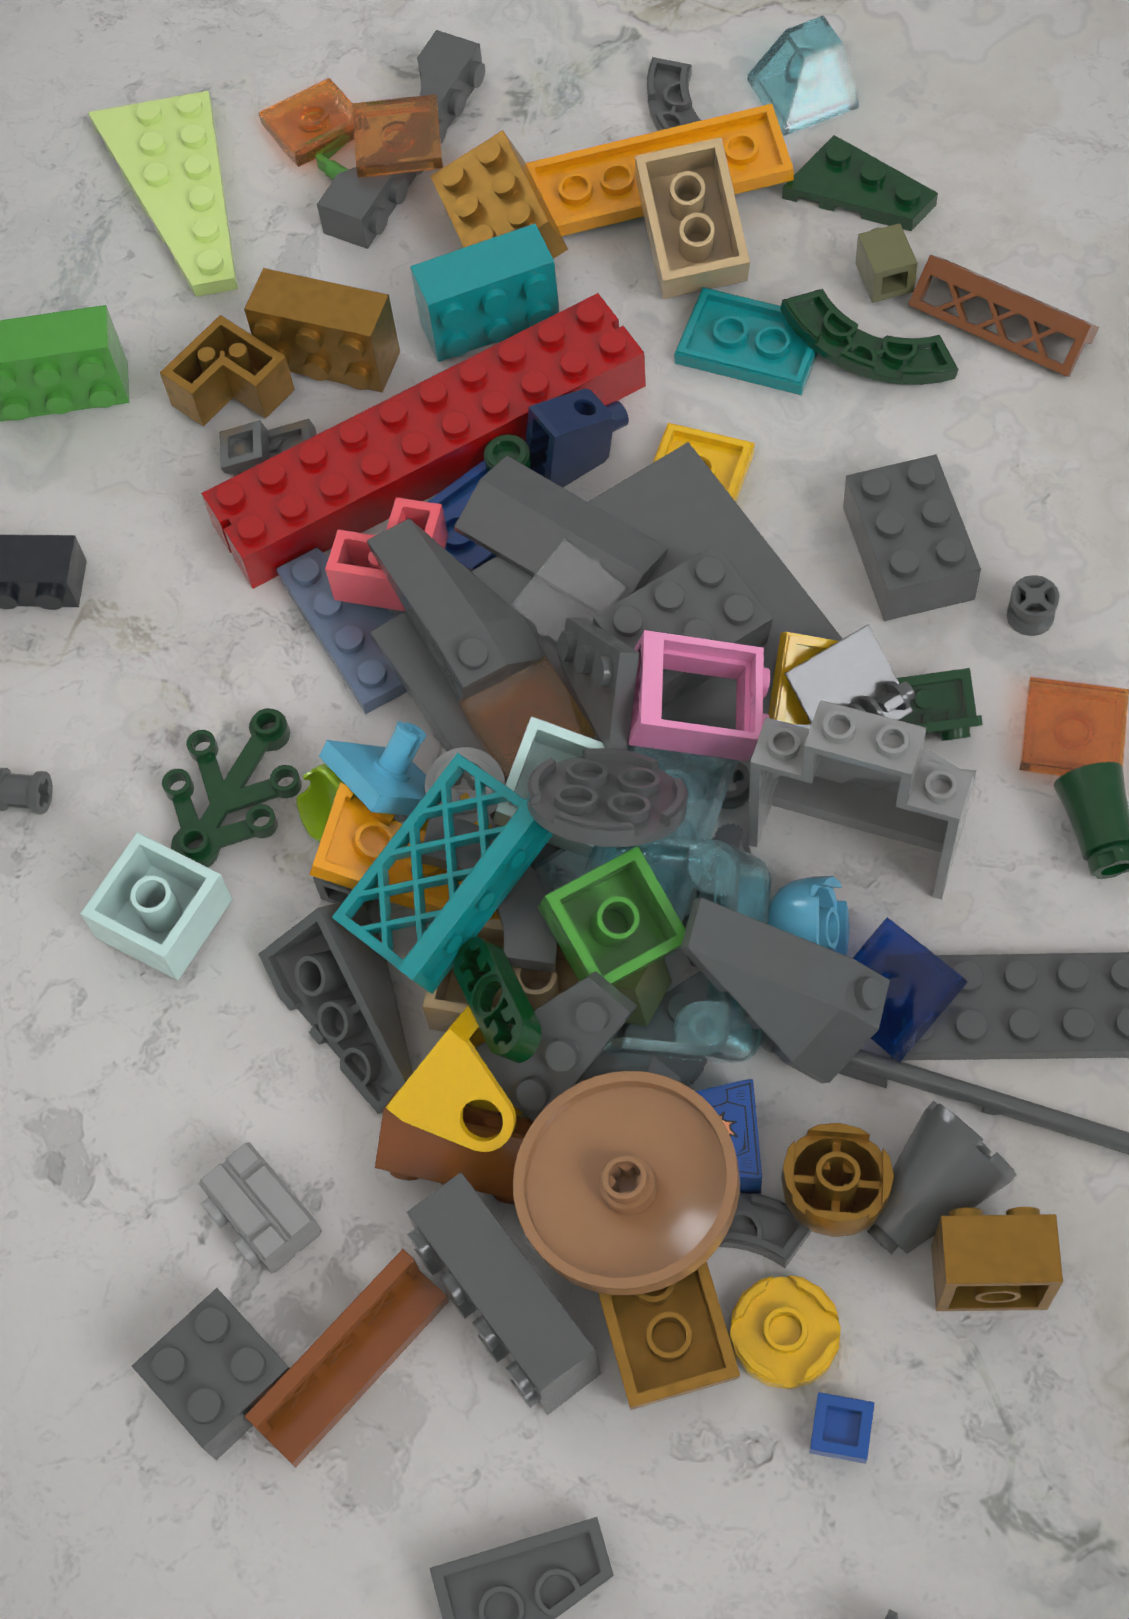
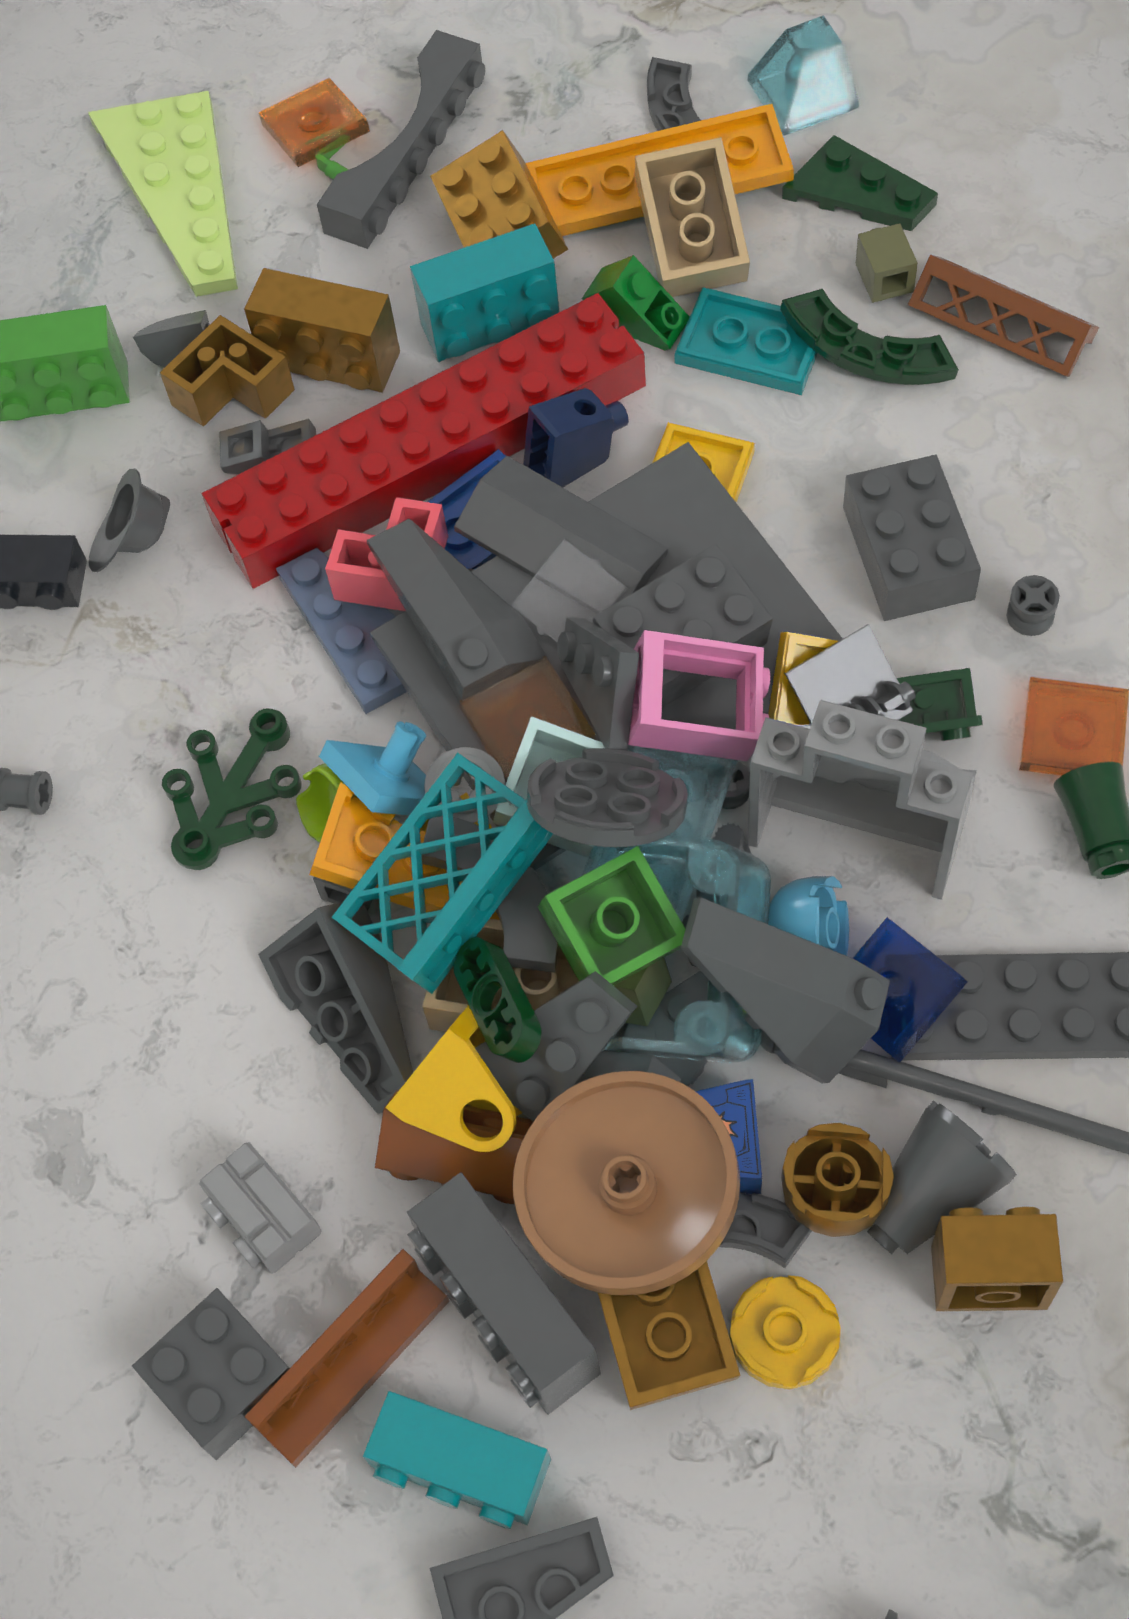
light aqua brick [80,832,233,981] -> none
clear orange tile [353,94,443,178] -> none
dark green tile [484,434,531,472] -> none
blue plate [809,1392,875,1464] -> none
none -> dark grey piece [89,468,170,572]
none -> dark grey brick [133,310,210,368]
none -> teal brick [363,1391,551,1529]
none -> green slope [581,255,690,351]

